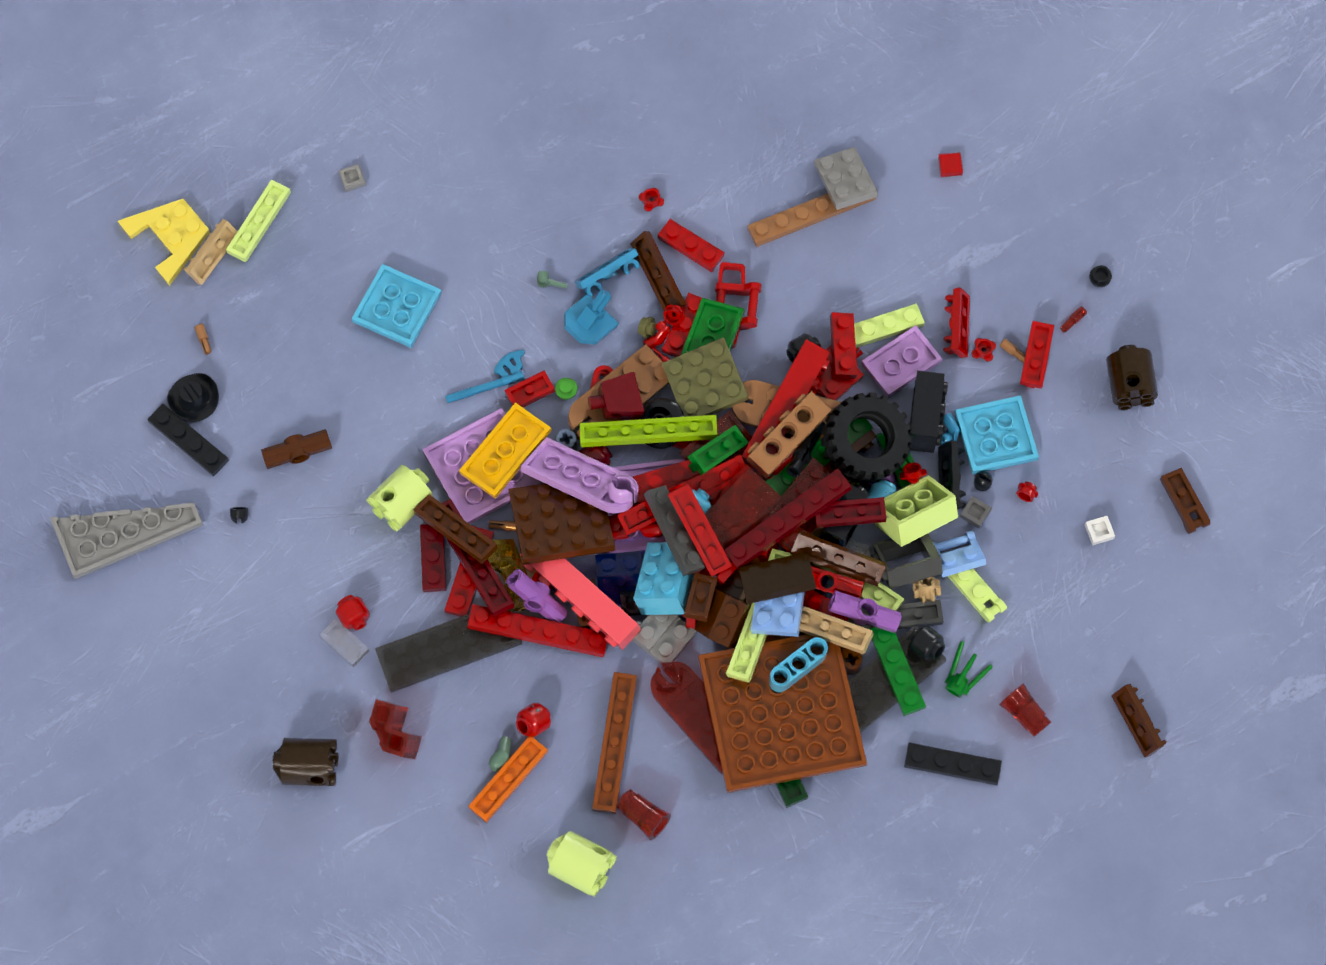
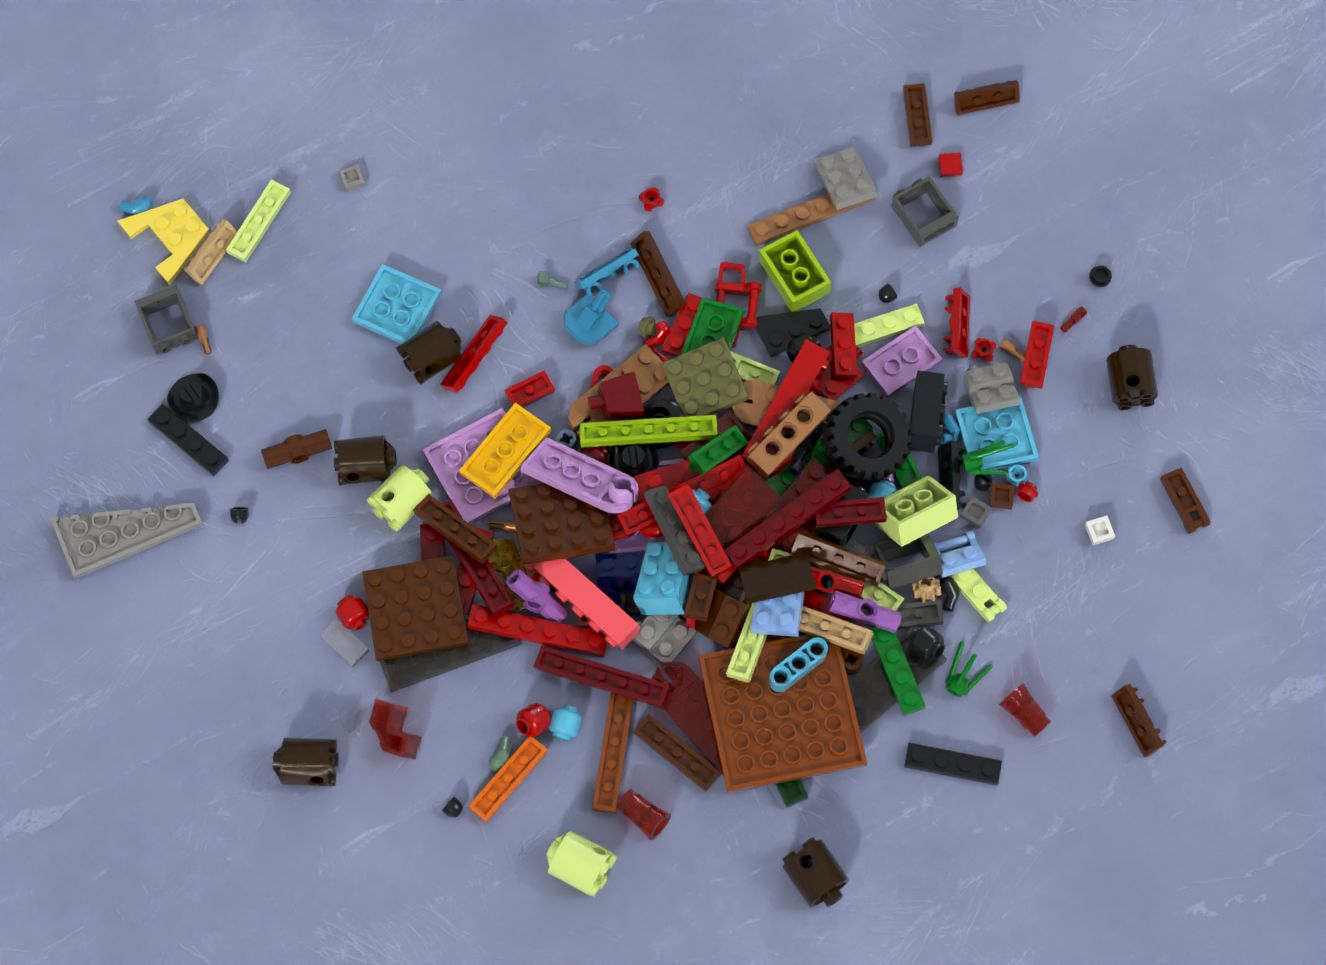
dark azure piece [445,350,525,403] -> none
bright green plate [555,378,578,400] -> none
red plate [658,219,724,272] -> none
red plate [663,304,685,325] -> none
red plate [899,462,927,484] -> none
none -> dark azure arm [119,196,153,215]
none -> dark grey window [135,285,198,354]
none -> dark brown cylinder [334,435,397,486]
none -> reddish brown plate [362,555,469,662]
none -> dark brown cylinder [396,321,462,385]
none -> red plate [440,315,507,393]
none -> black hinge [442,796,462,817]
none -> dark red plate [533,645,671,709]
none -> medium azure head [549,705,582,741]
none -> black hat [607,443,660,477]
none -> reddish brown plate [633,714,721,792]
none -> yellowish green plate [730,351,781,385]
none -> black wing [755,308,830,357]
none -> lime brick [759,230,832,312]
none -> dark brown cylinder [782,837,849,907]
none -> black hinge [878,283,897,303]
none -> dark grey window [891,176,958,247]
none -> reddish brown plate [903,83,932,147]
none -> black arm [940,577,959,612]
none -> reddish brown plate [954,80,1020,115]
none -> green plant [962,440,1015,476]
none -> light grey plate [963,361,1020,414]
none -> reddish brown plate [989,483,1015,510]
none -> medium azure plate [1006,464,1028,486]

